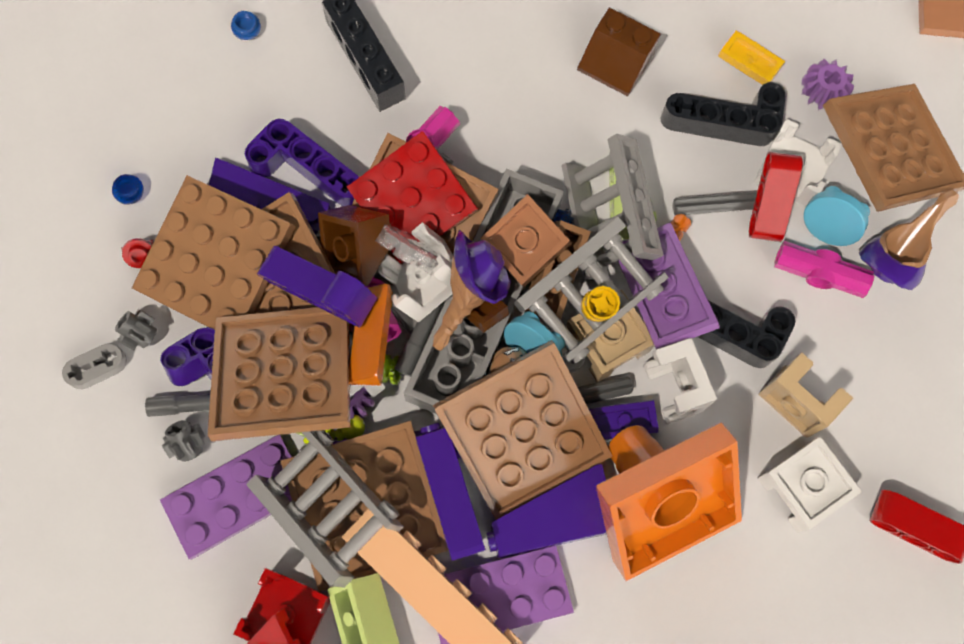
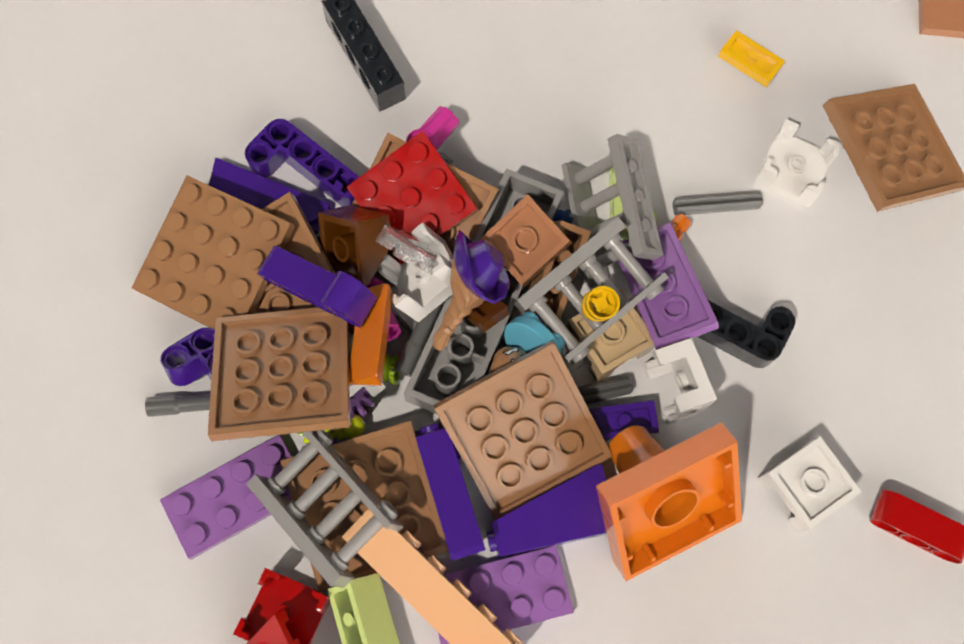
light grey beam [62,344,127,389] -> none
clear blue plate [112,174,144,205] -> none
dark grey gear [115,309,157,350] -> none
red plate [121,238,154,268] -> none
dark grey gear [162,420,205,462] -> none
blue plate [231,11,261,40] -> none
reddish brown slope [577,7,661,97] -> none
black beam [660,82,785,146] -> none
beam [749,152,803,242] -> none
tan panel [758,353,853,438] -> none
dark pink piece [774,241,875,298] -> none
medium lavender gear [801,58,854,110] -> none
medium azure tile [803,186,870,246] -> none
medium nougat hat [858,189,959,290] -> none

